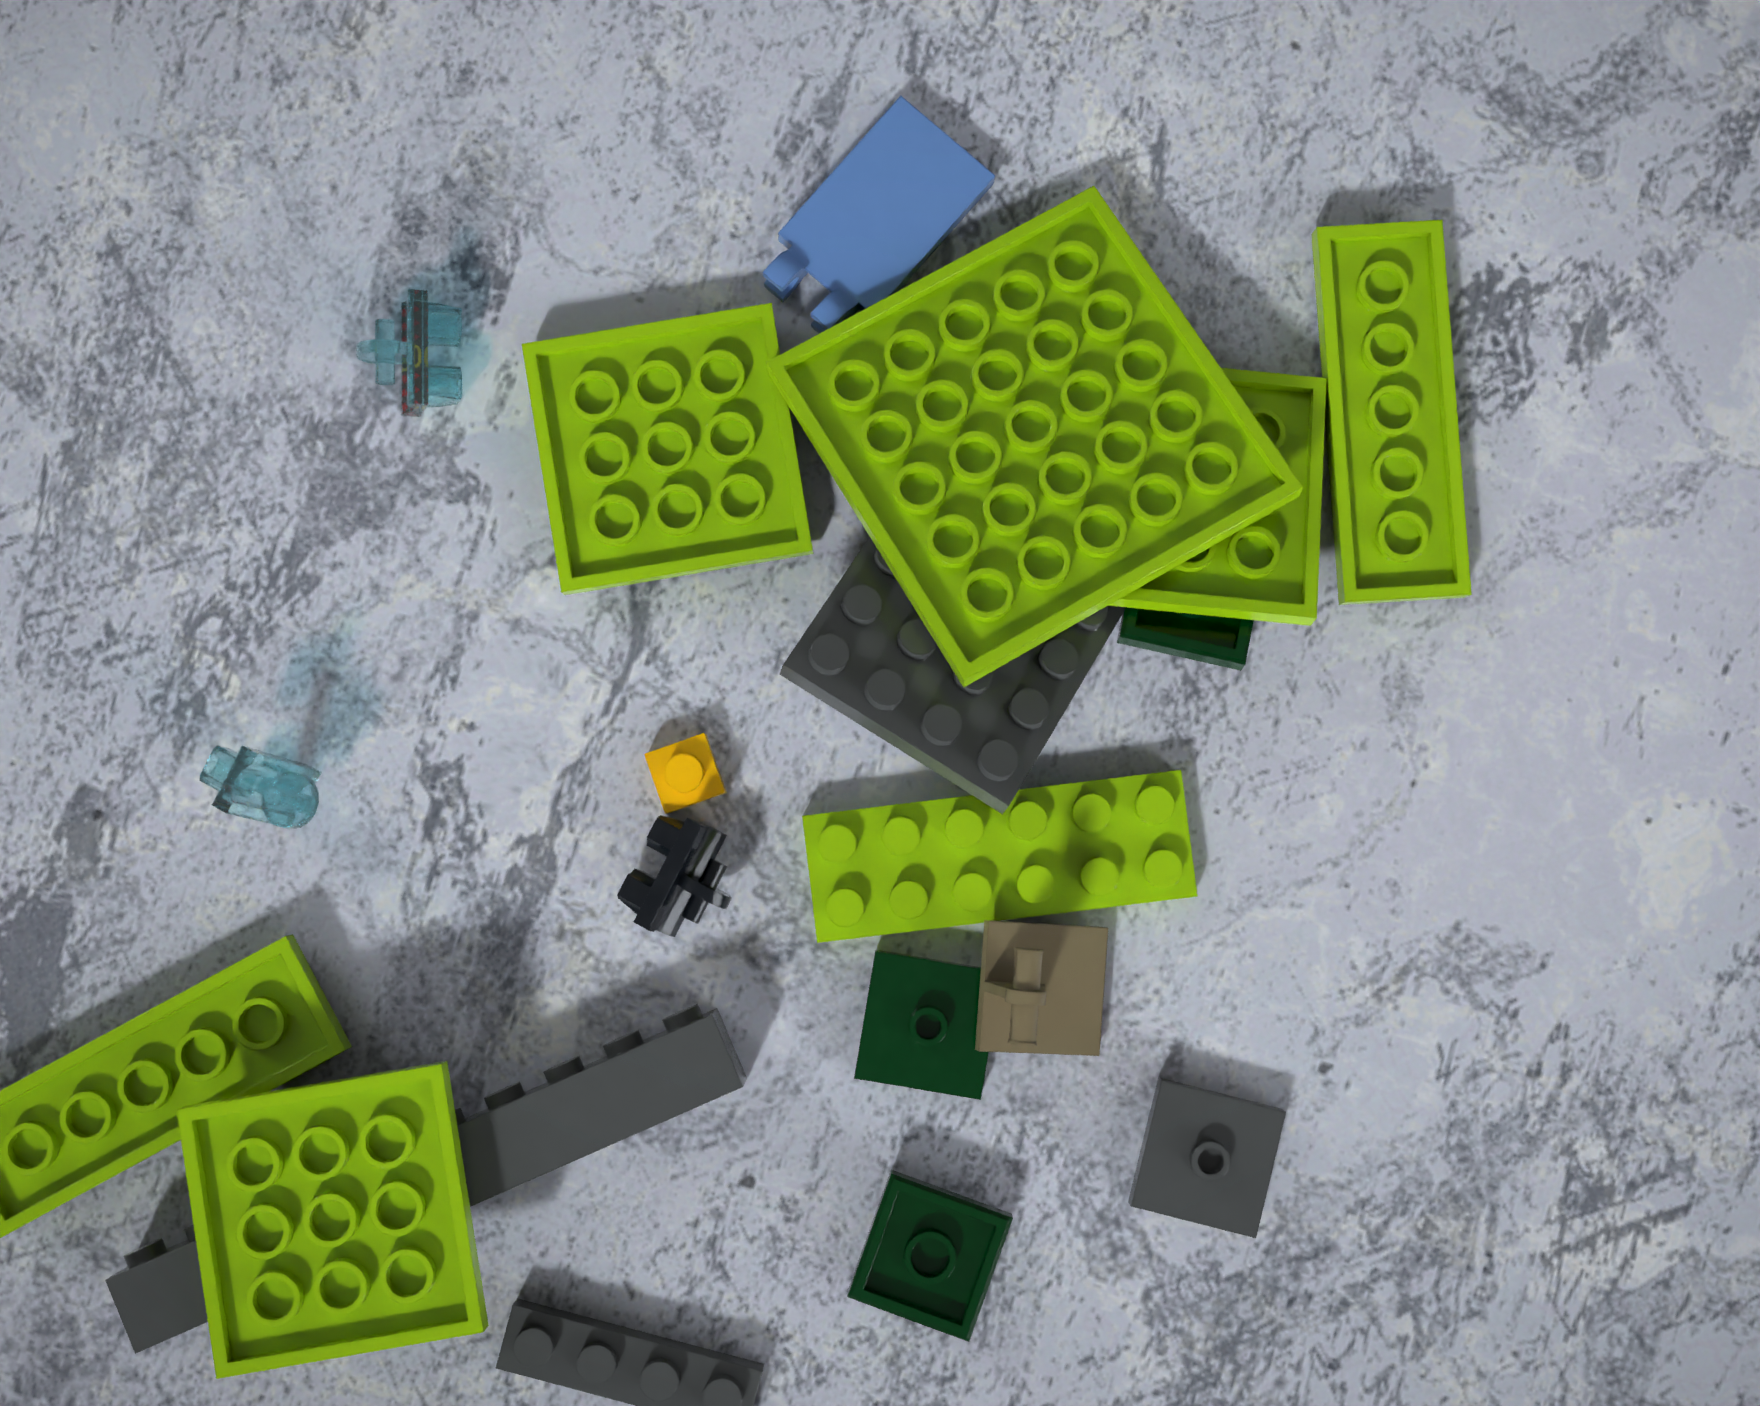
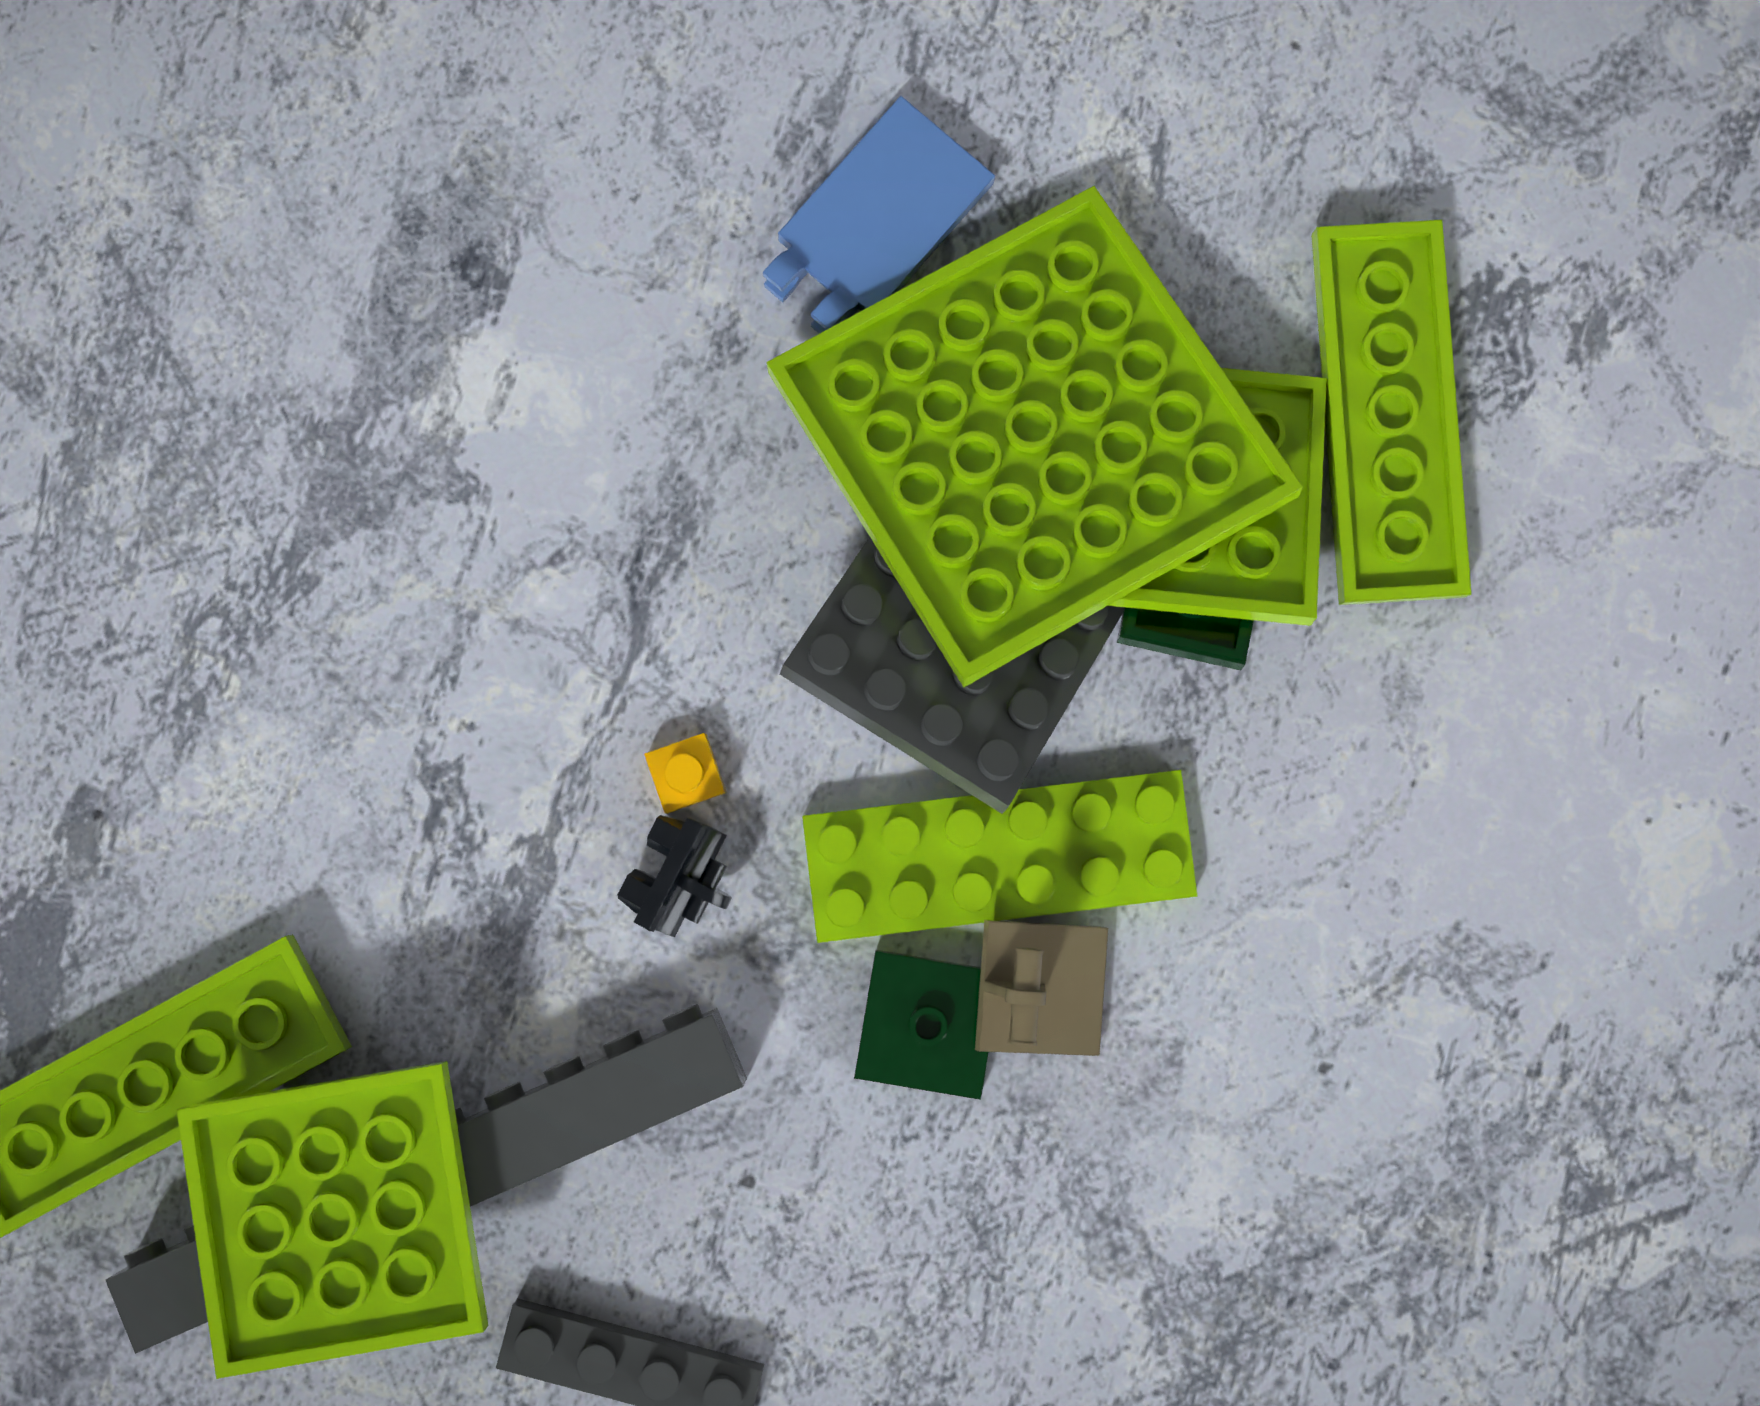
clear light blue hips [199,745,322,829] -> none
clear light blue hips [356,289,462,417] -> none
lime plate [522,303,814,595] -> none
dark green plate [847,1170,1013,1342] -> none
dark grey plate [1128,1077,1286,1238] -> none

